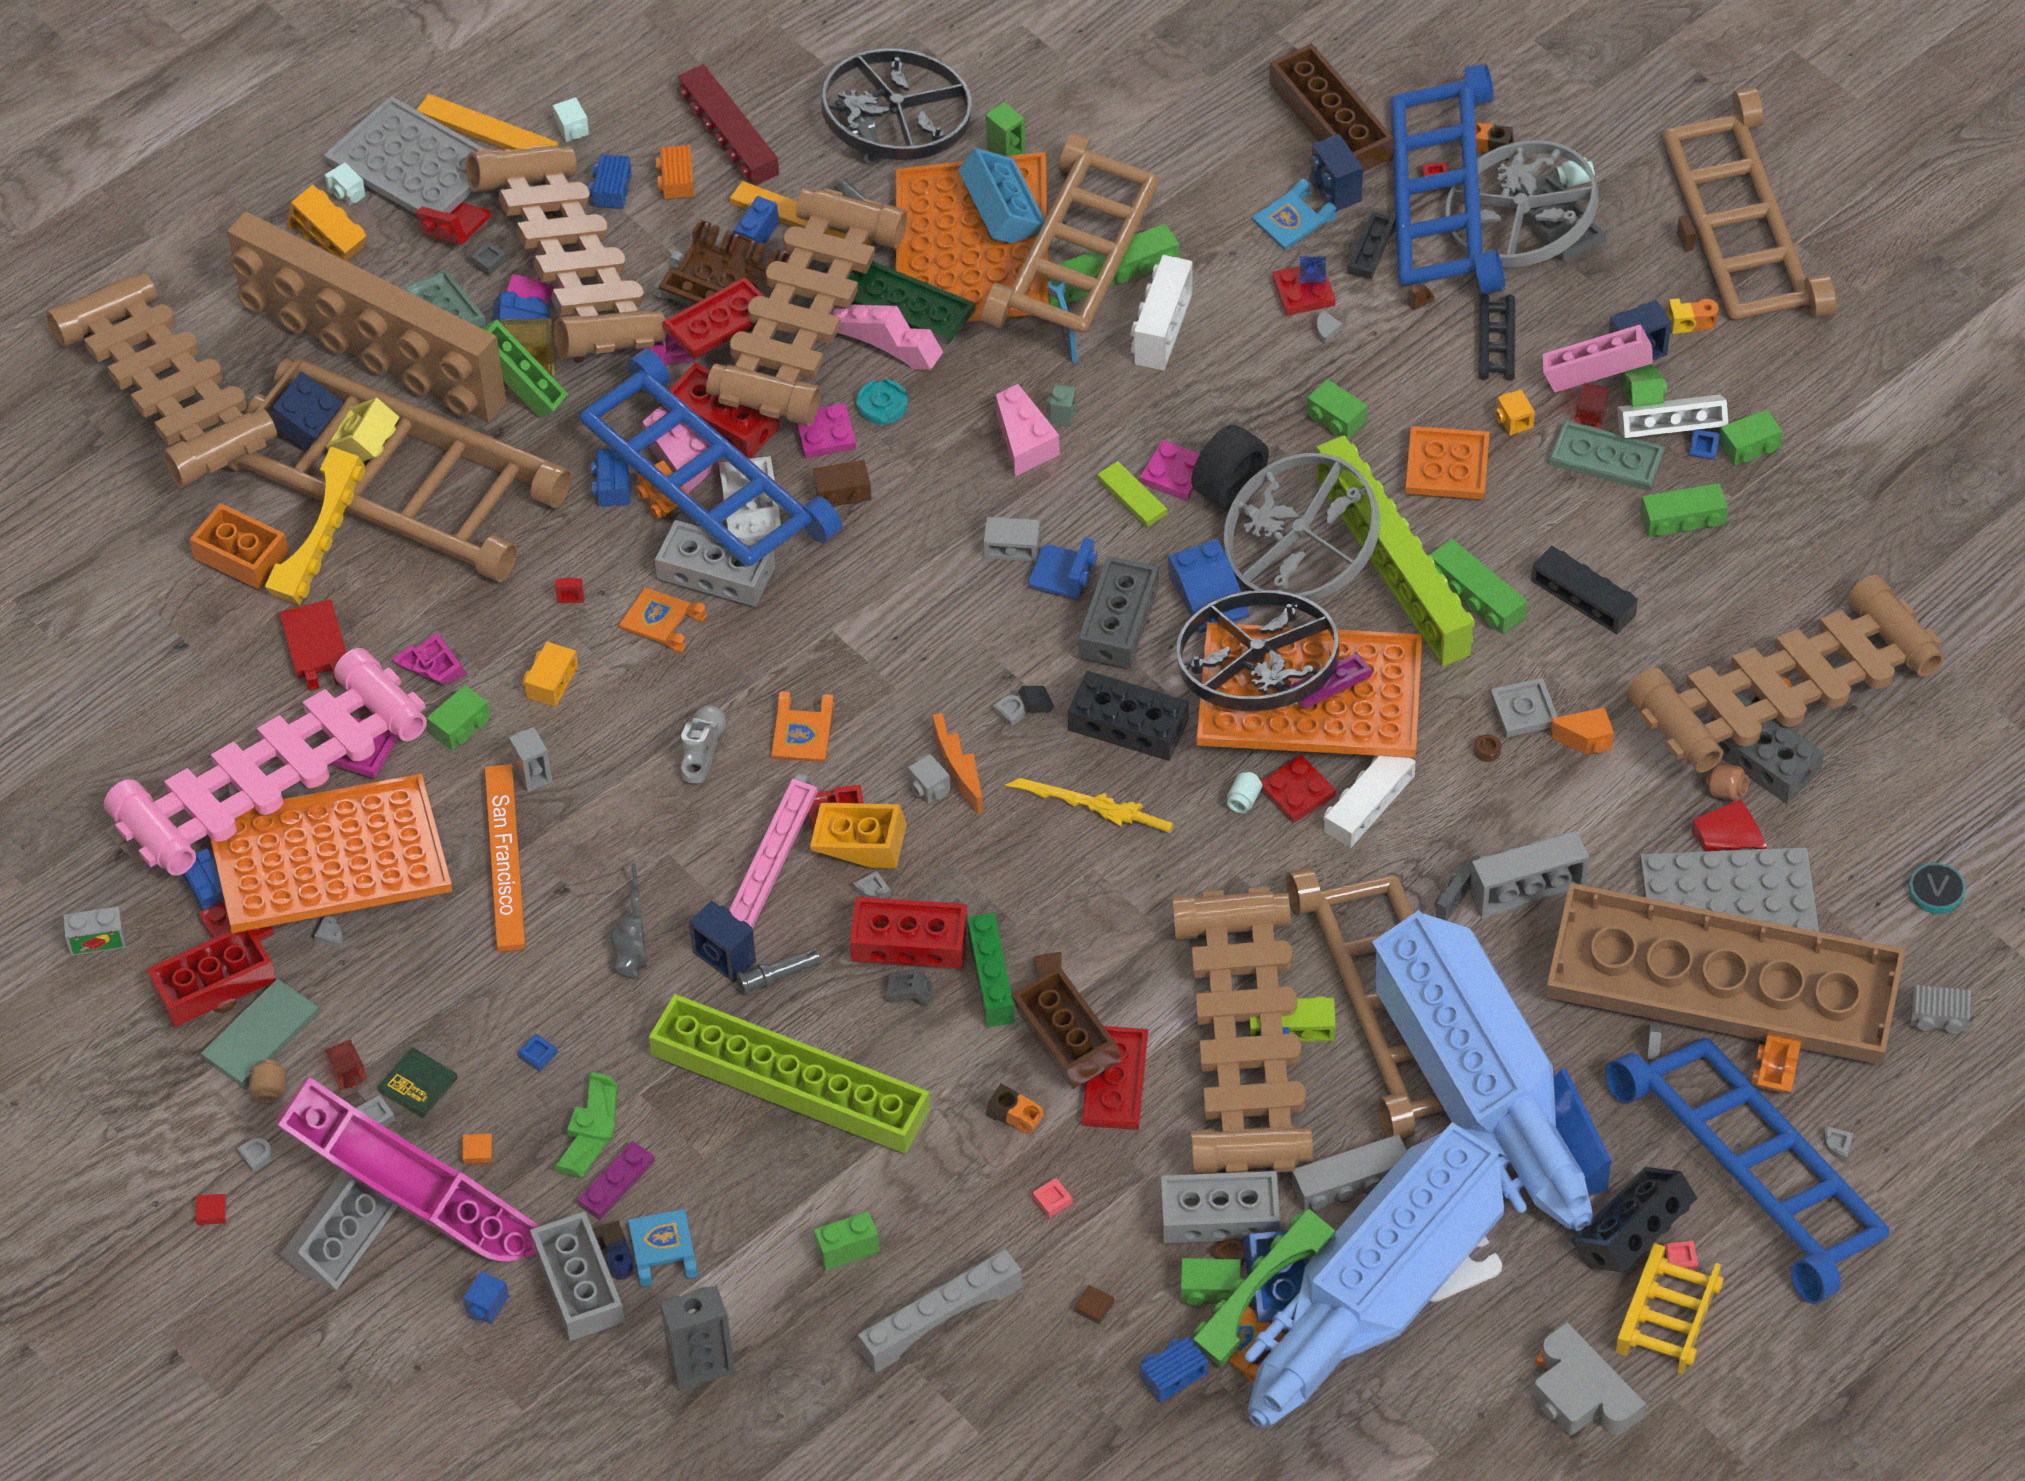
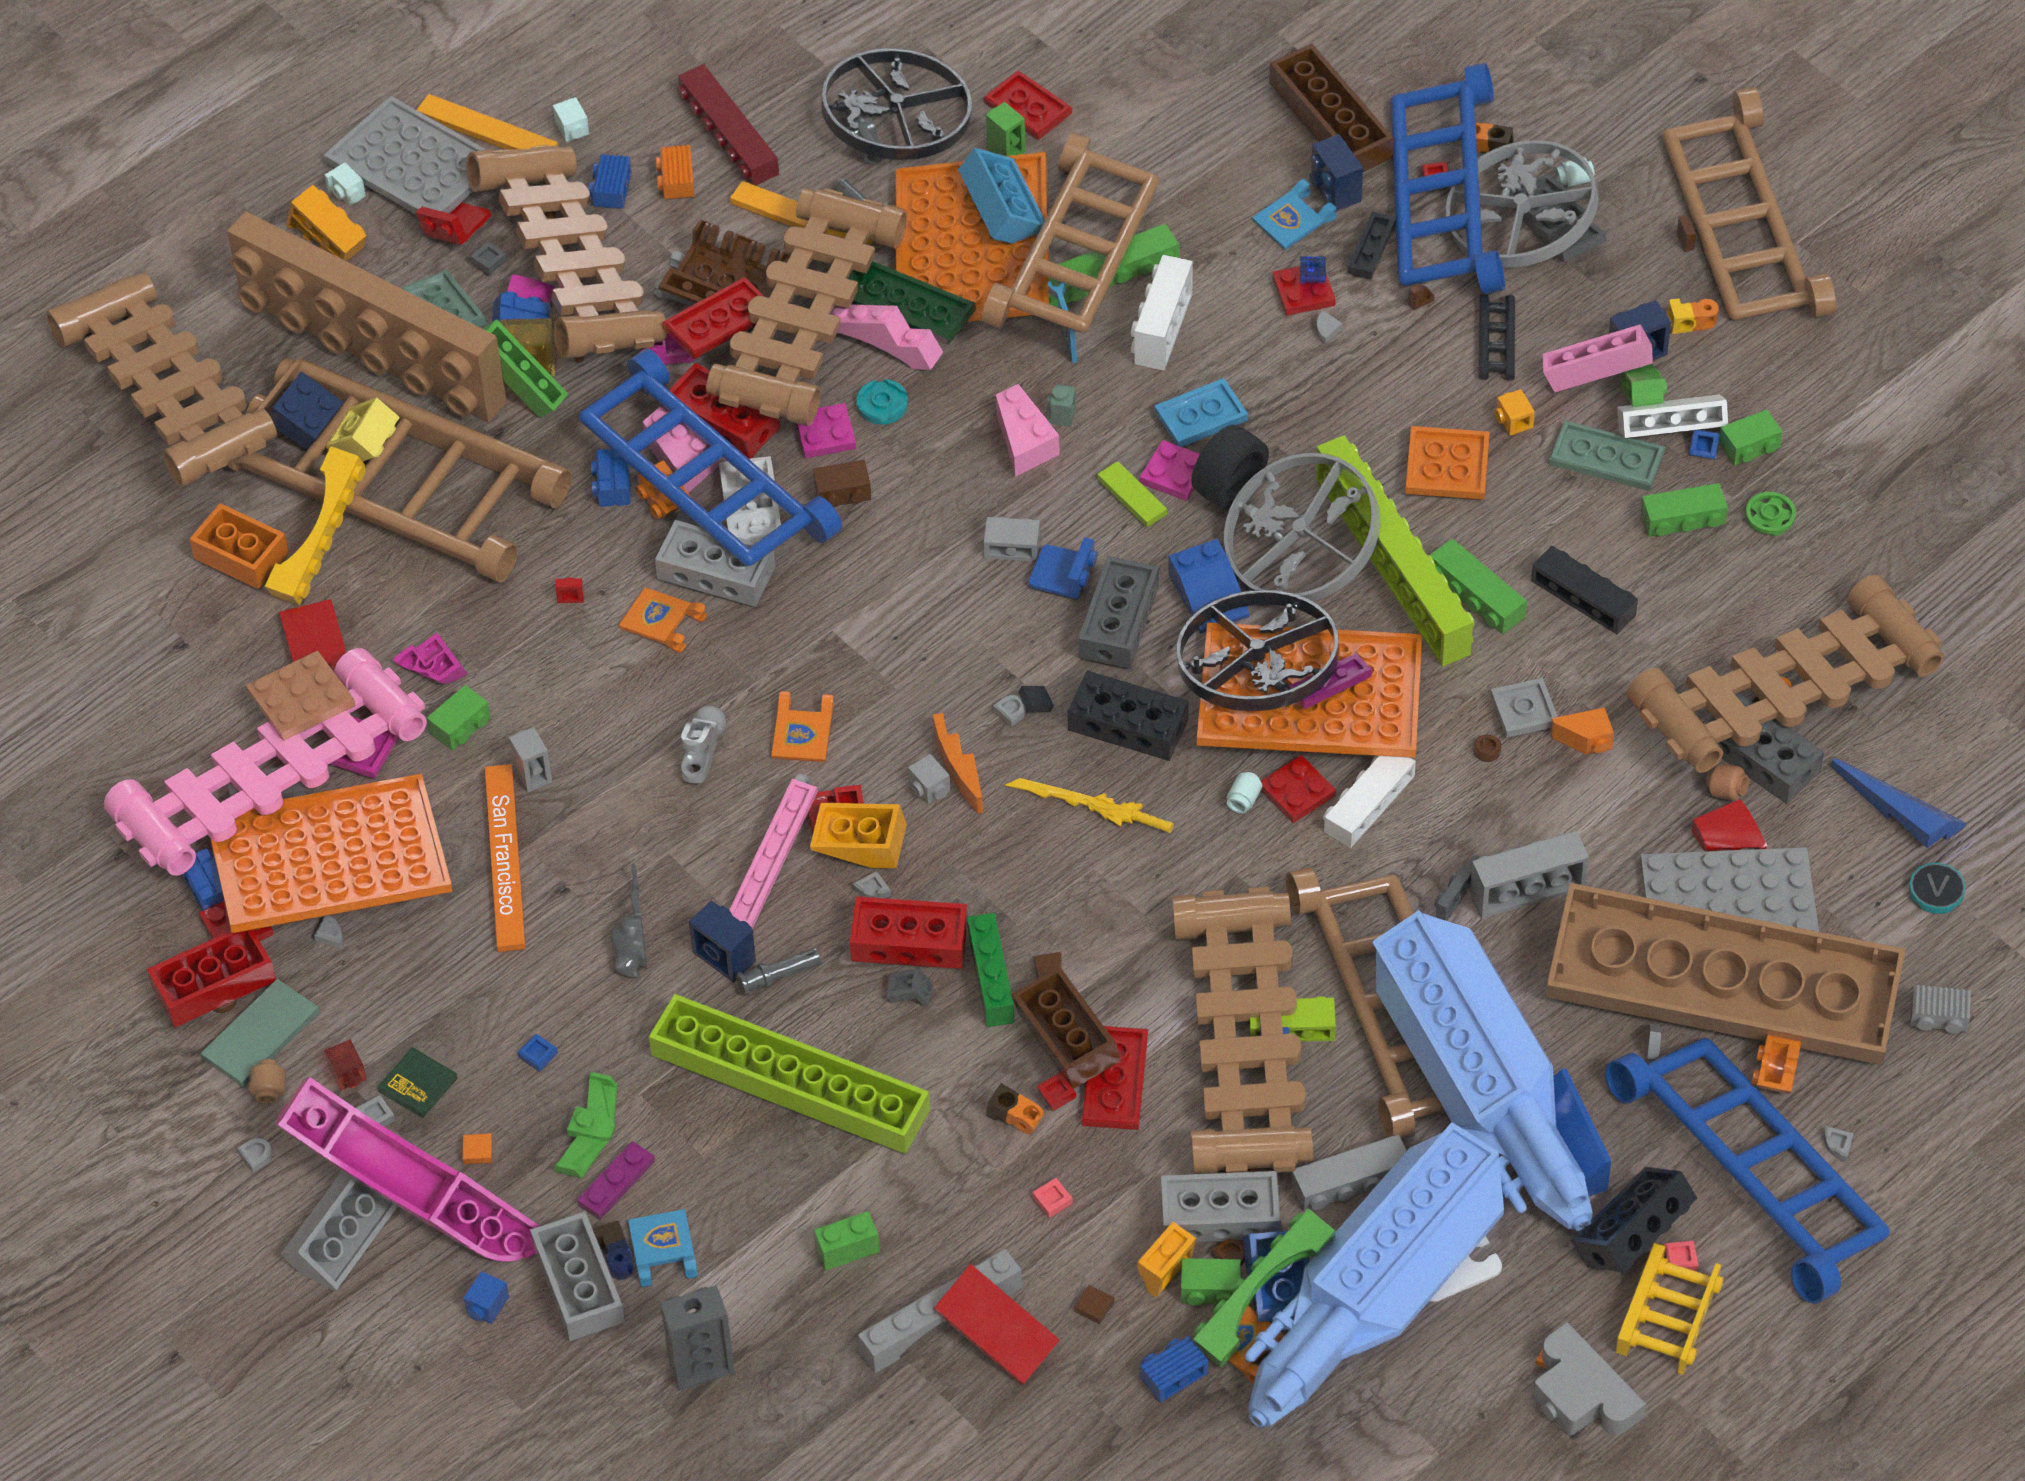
light grey brick [64,906,126,956] -> none
red tile [196,1193,227,1225] -> none
light orange brick [523,642,578,707] -> none
blue brick [732,196,779,245] -> none
bright green brick [1307,379,1368,439] -> none
clear red brick [1575,383,1610,428] -> none
none -> nougat plate [246,651,356,741]
none -> red tile [933,1264,1060,1385]
none -> red tile [984,70,1072,140]
none -> red plate [1037,1072,1077,1111]
none -> light orange tile [1137,1222,1196,1297]
none -> dark azure plate [1154,378,1248,447]
none -> bright green wheel [1746,492,1796,536]
none -> blue wedge [1831,758,1966,848]

